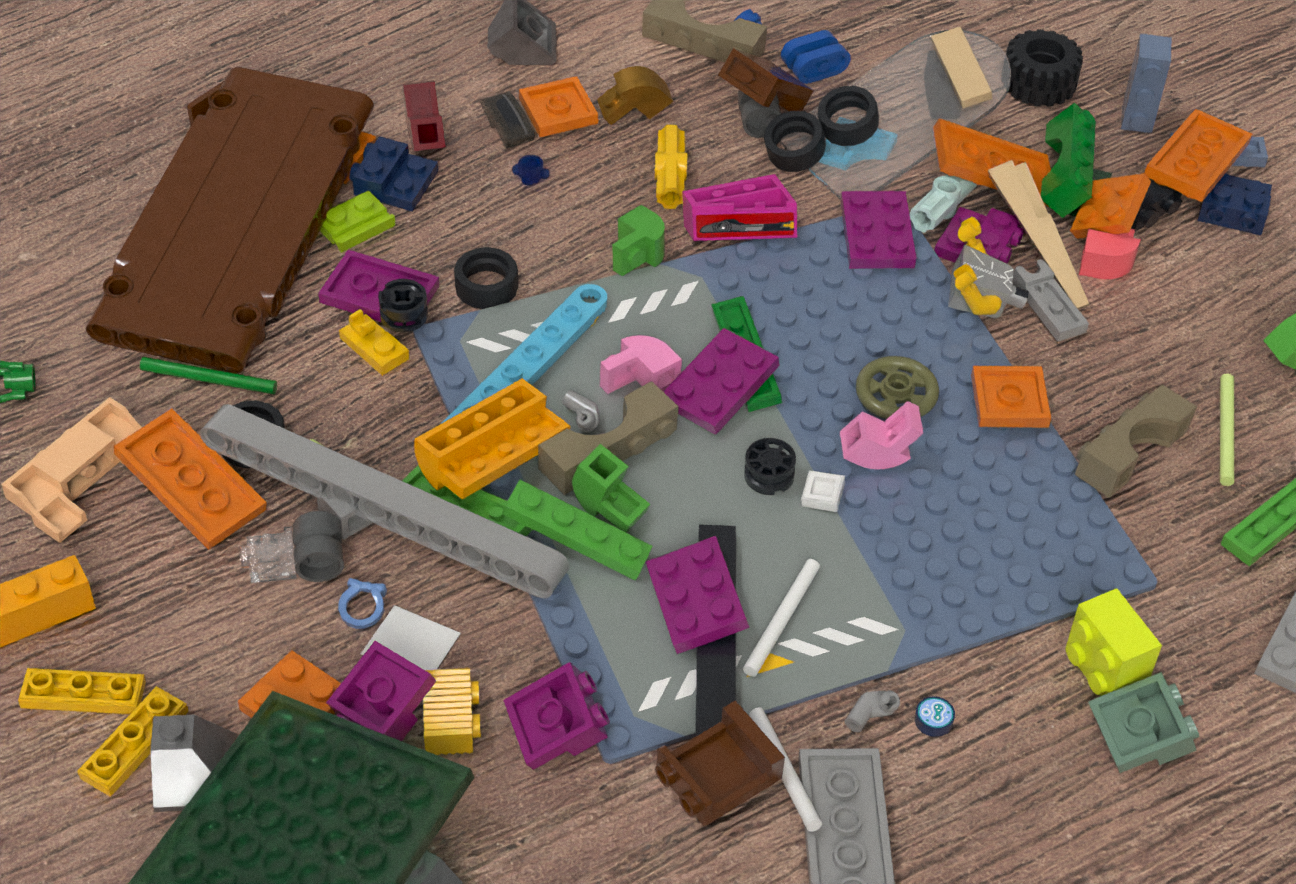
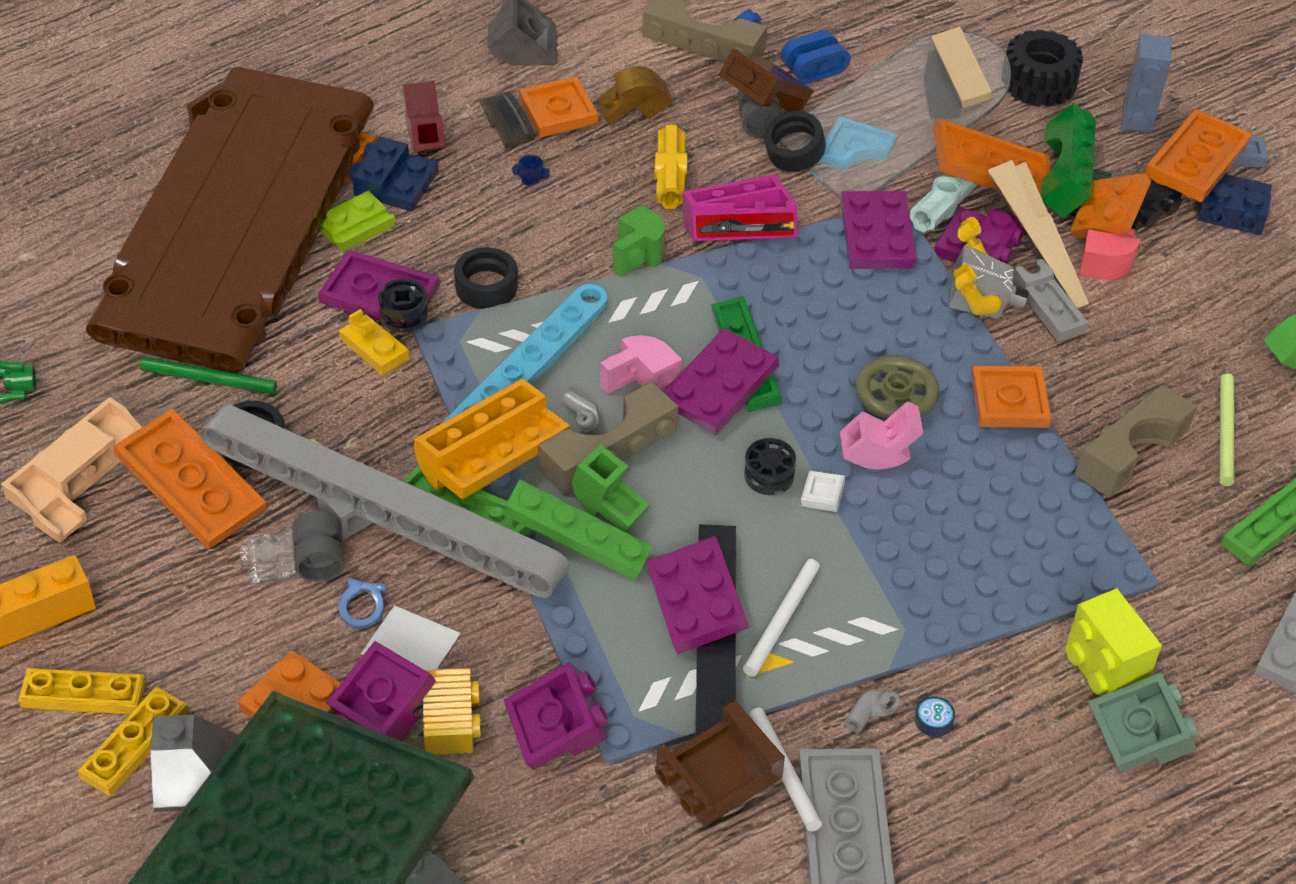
black tyre [818,86,879,146] -> none

